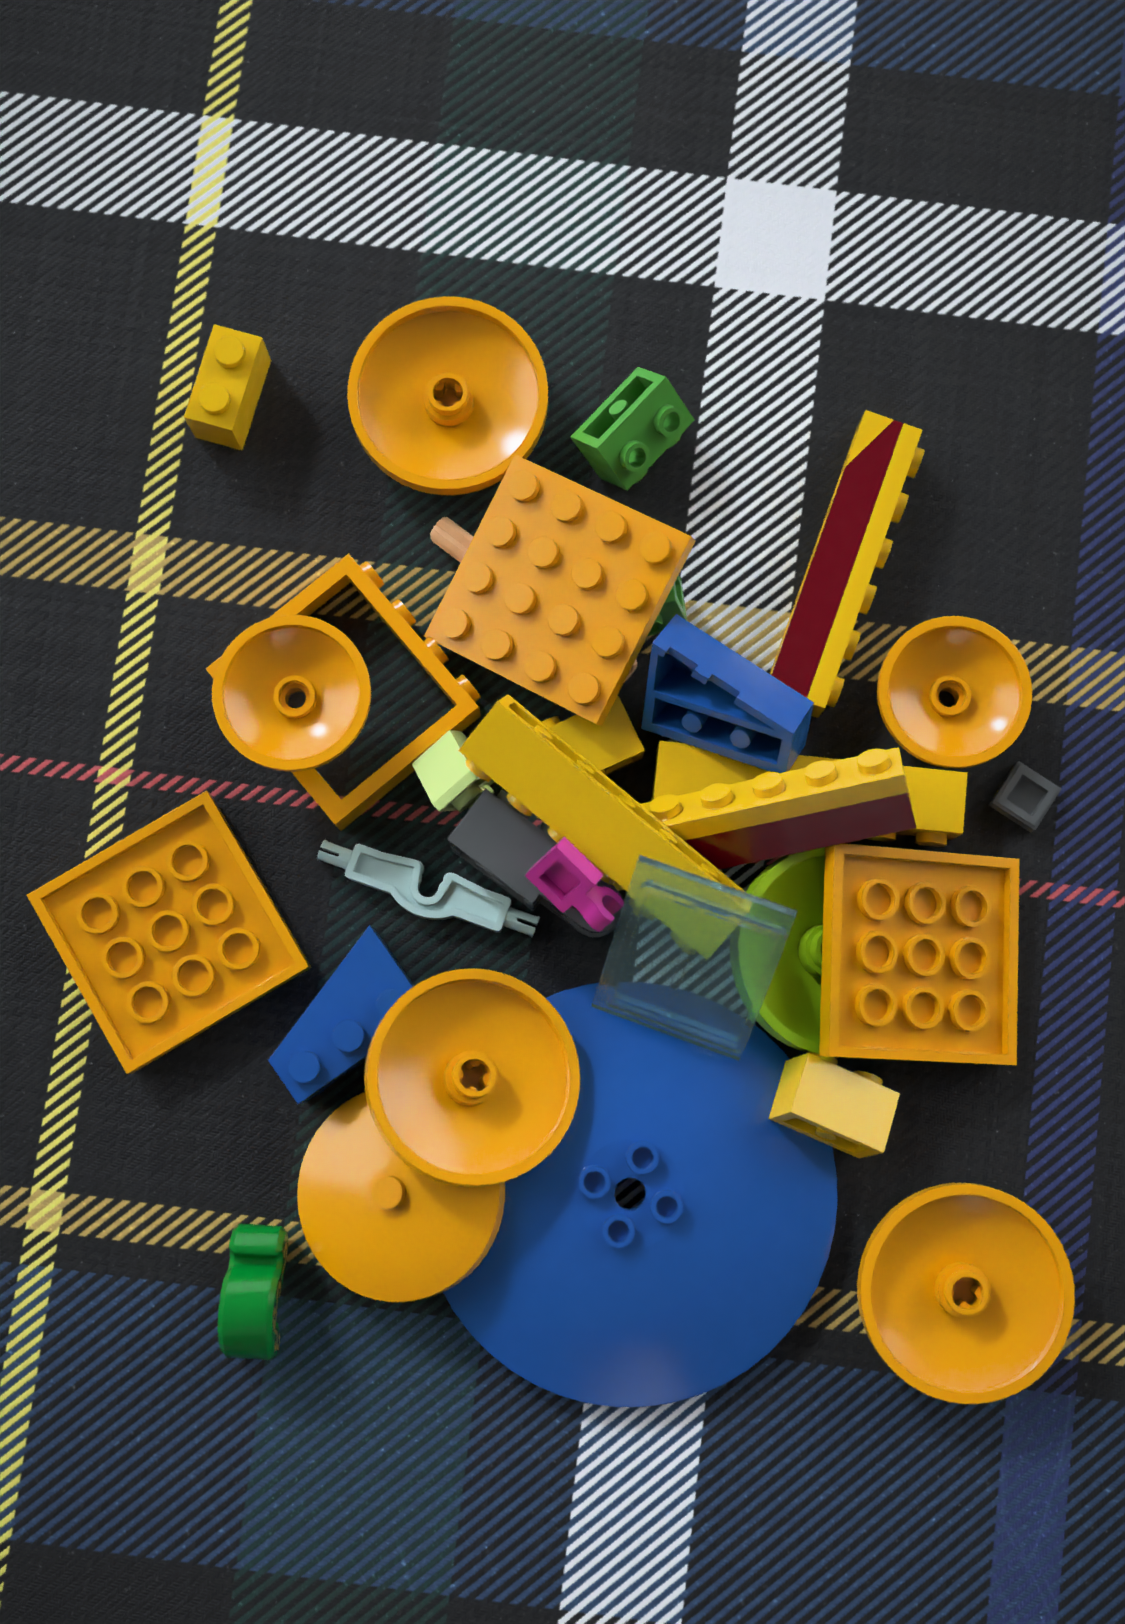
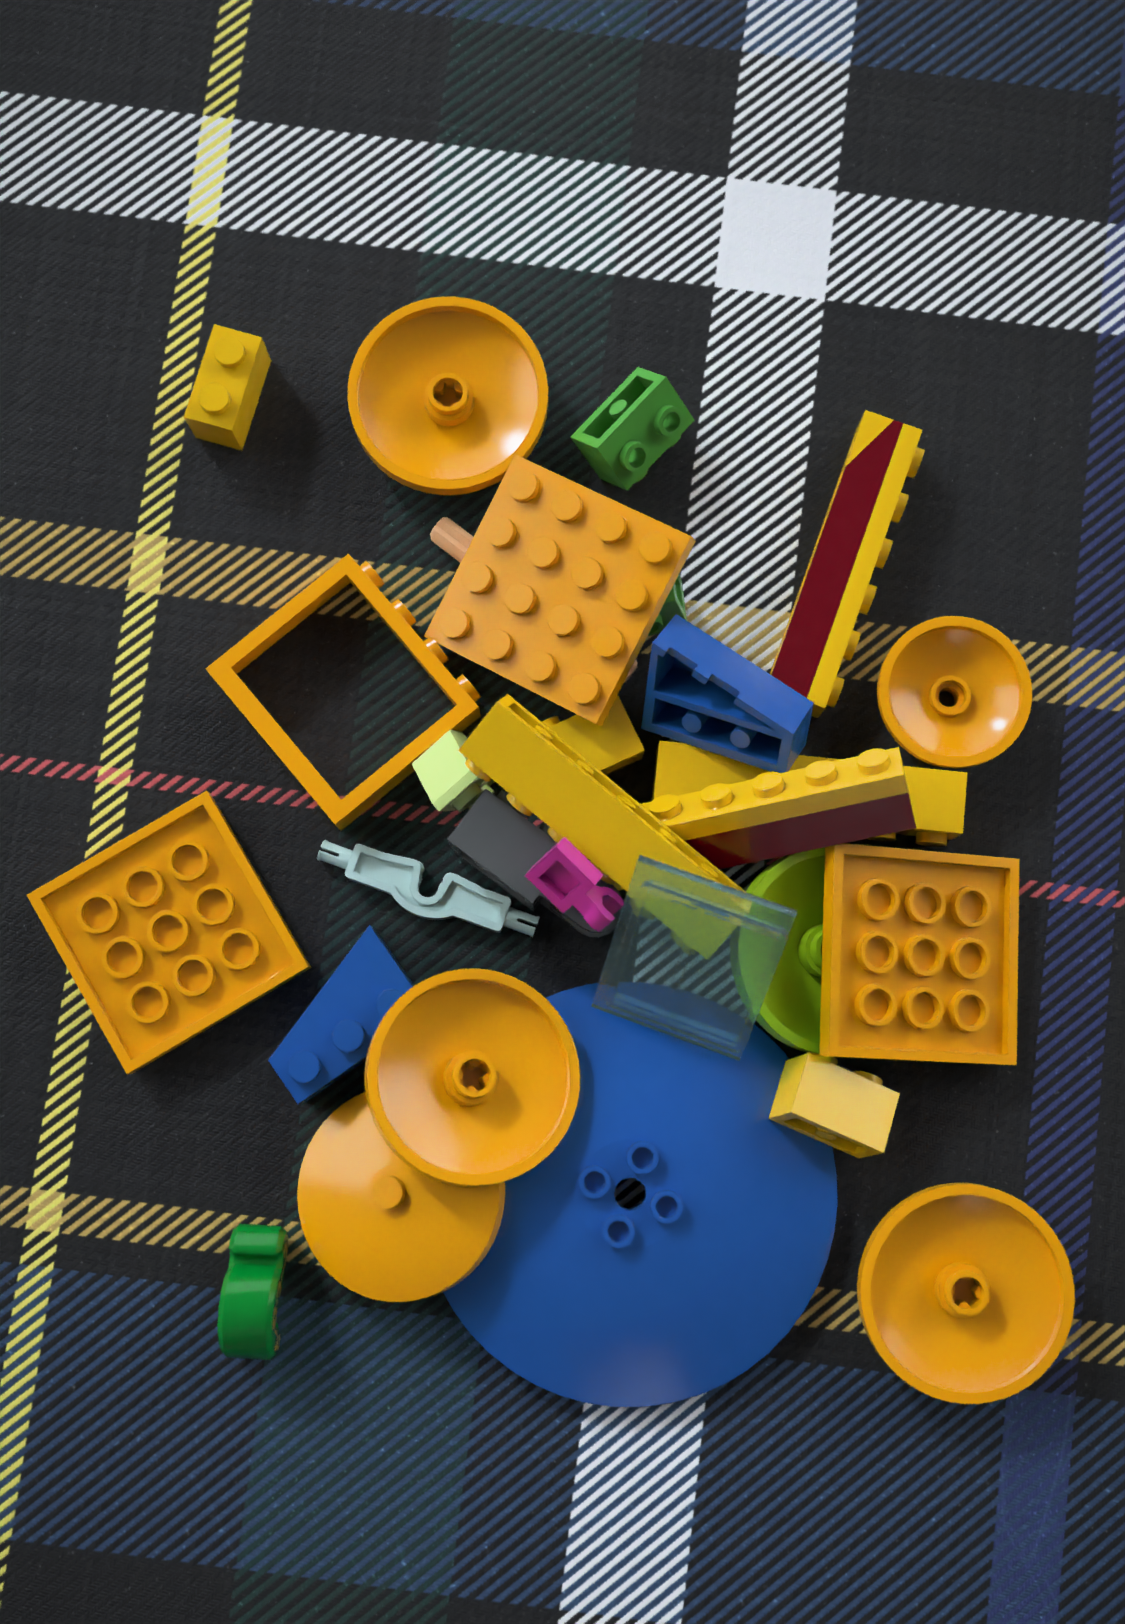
light orange dish [212,615,371,772] -> none
dark grey tile [988,761,1061,833] -> none

